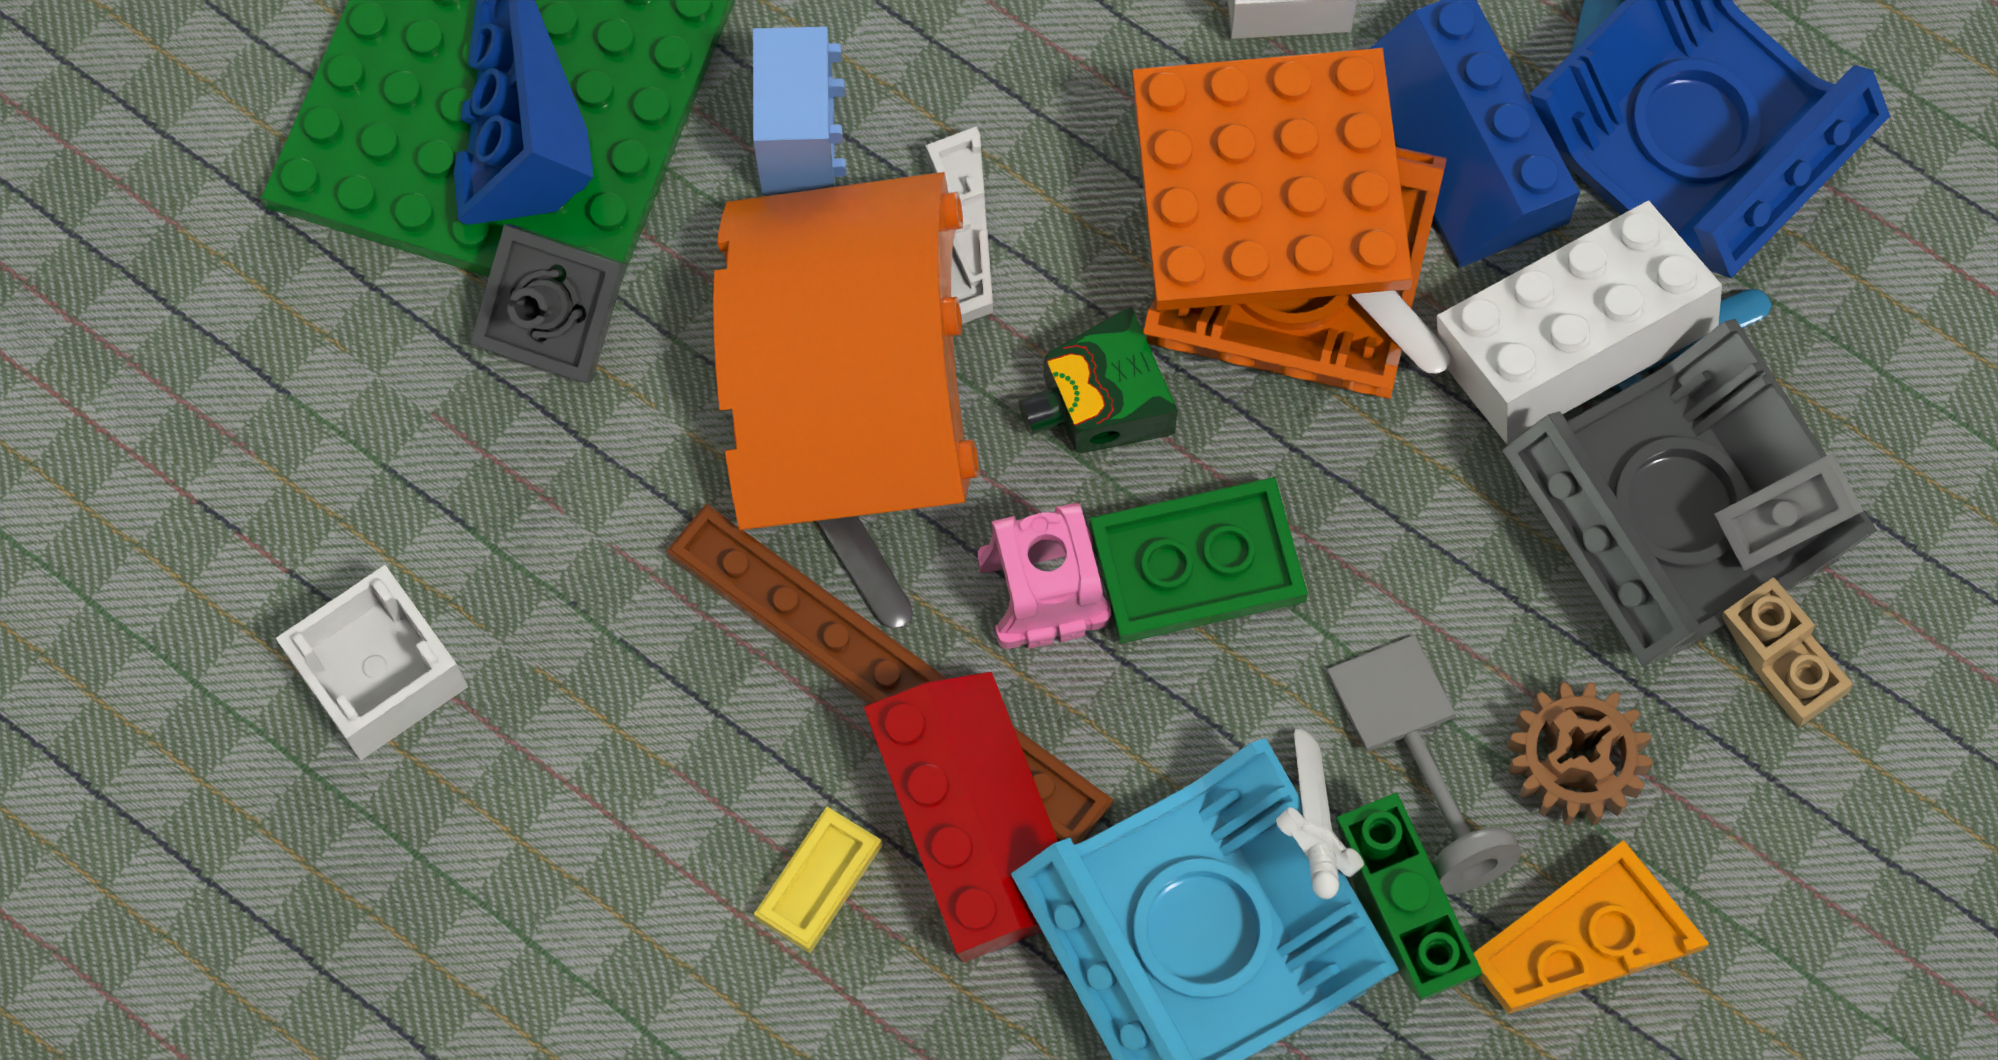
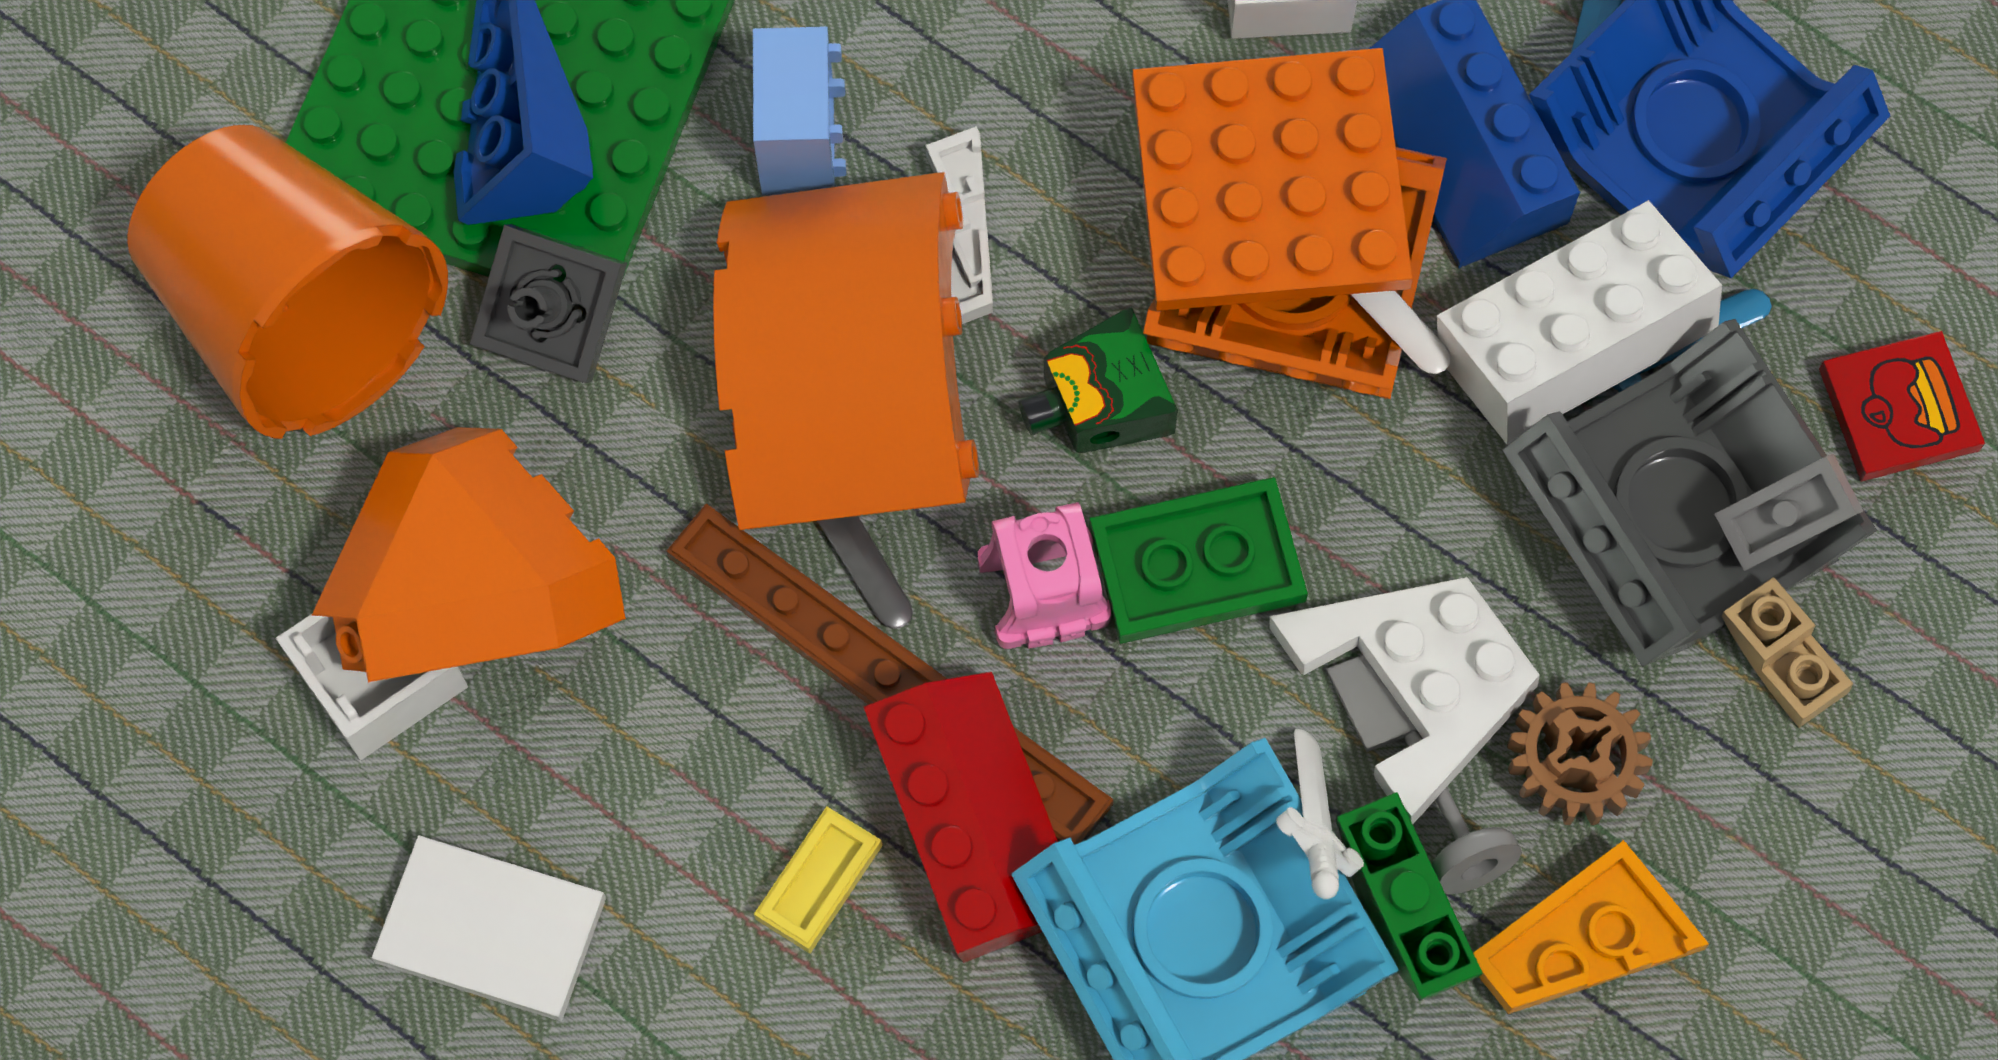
none -> orange cone [127,125,448,439]
none -> orange panel [312,427,626,682]
none -> white tile [372,835,606,1022]
none -> white wing [1269,577,1540,824]
none -> red tile [1819,331,1985,482]

